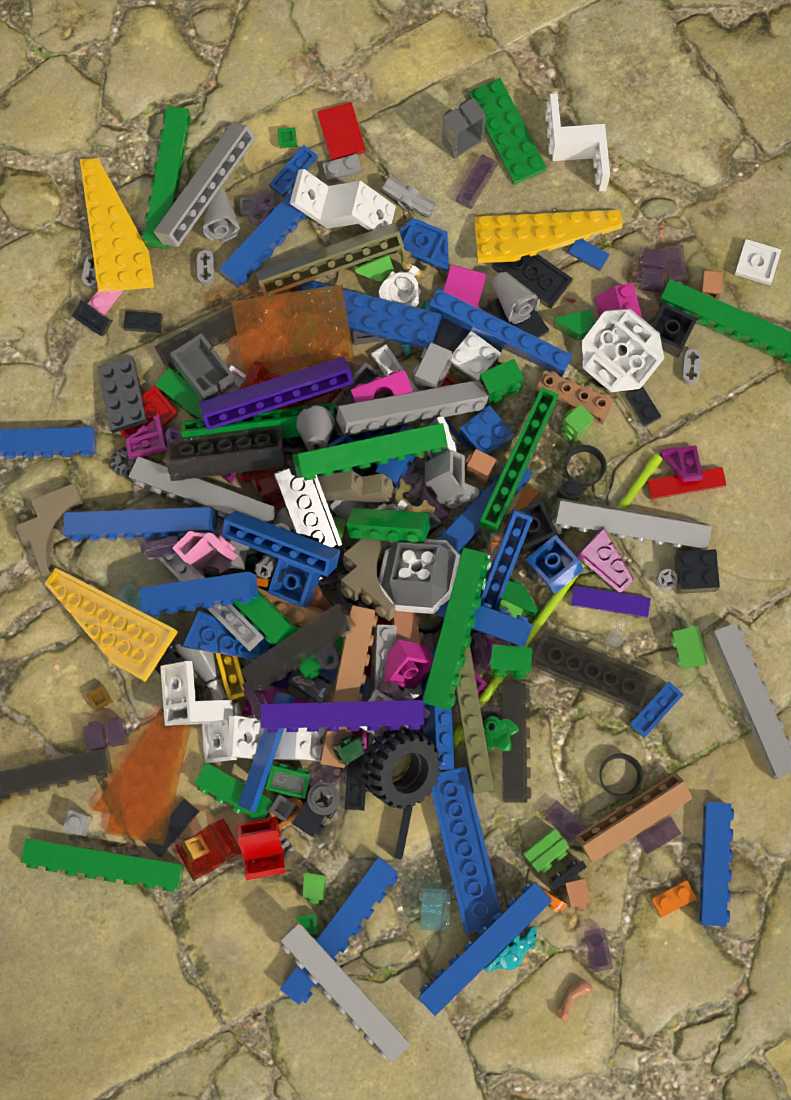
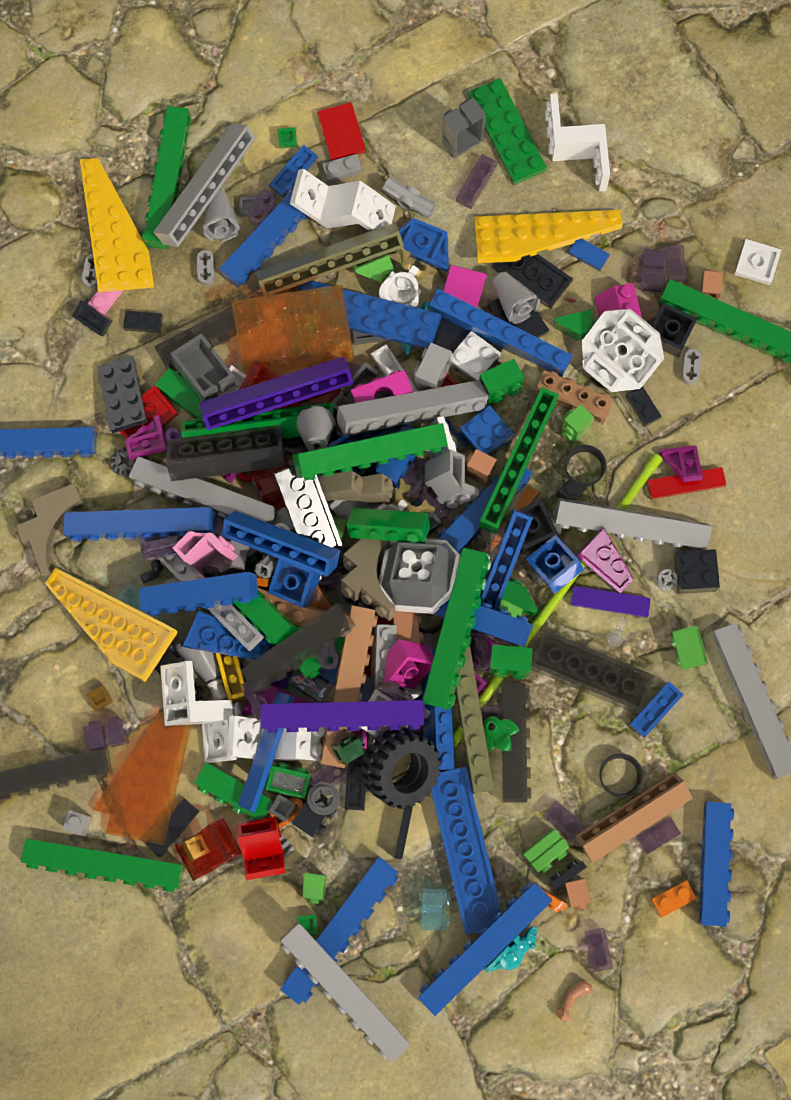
none -> black arm [139,559,163,584]

